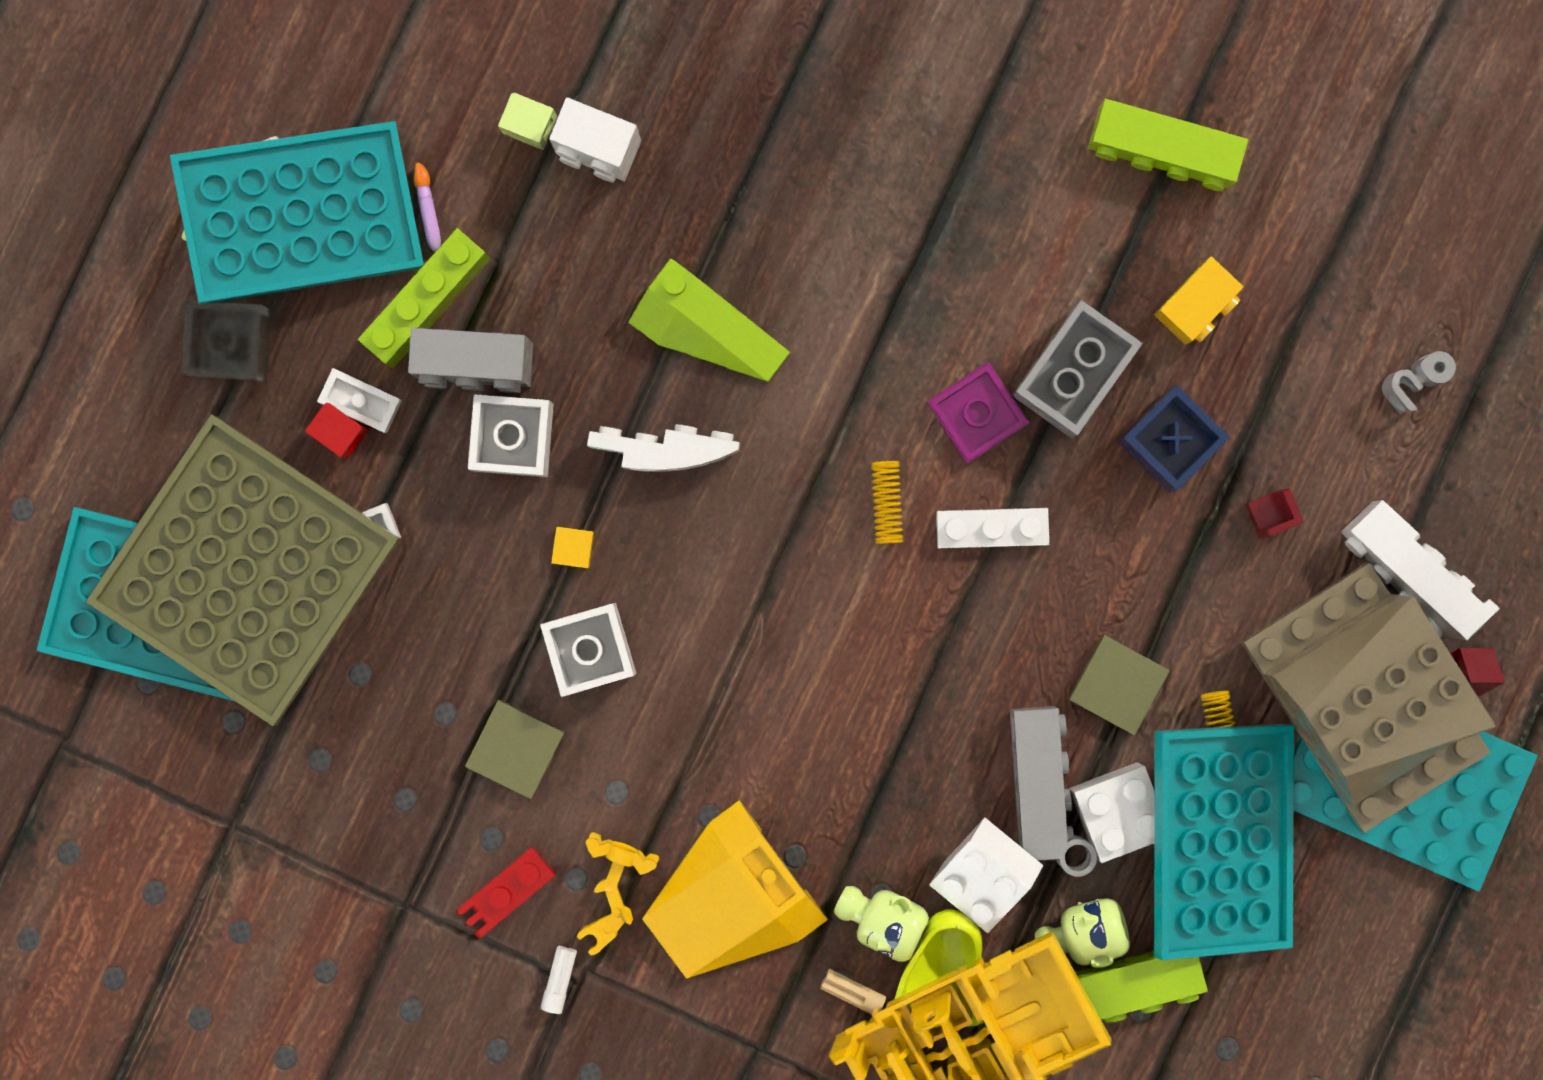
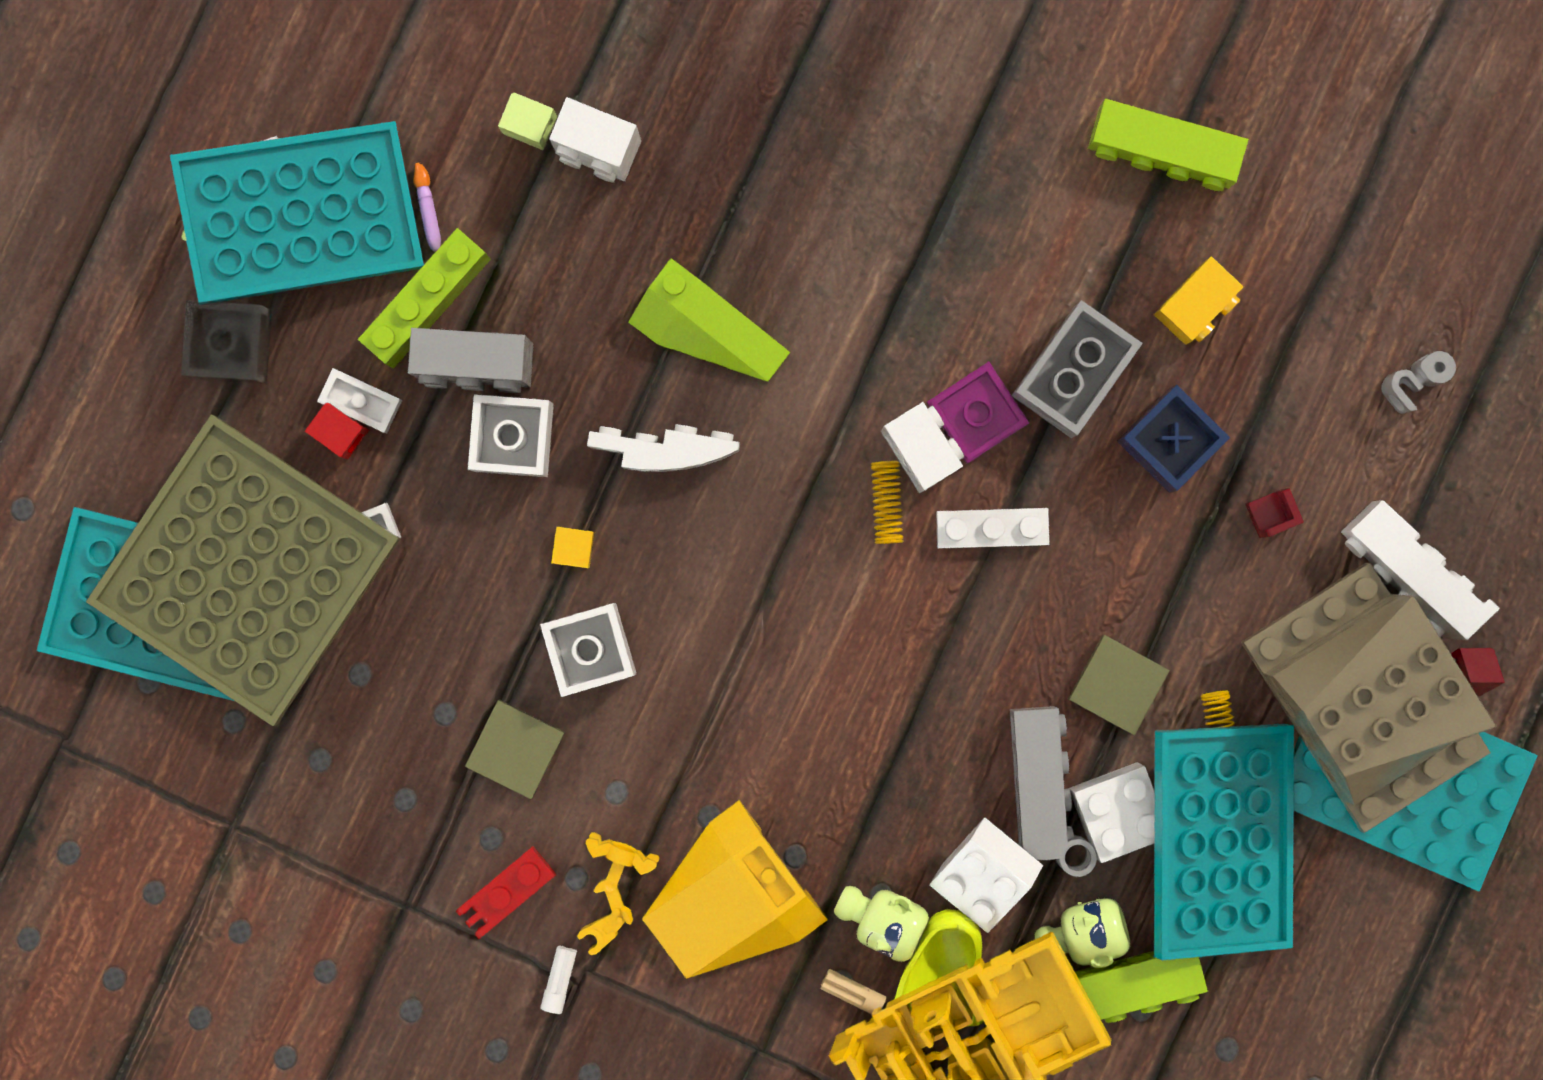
none -> white brick [881,402,964,493]

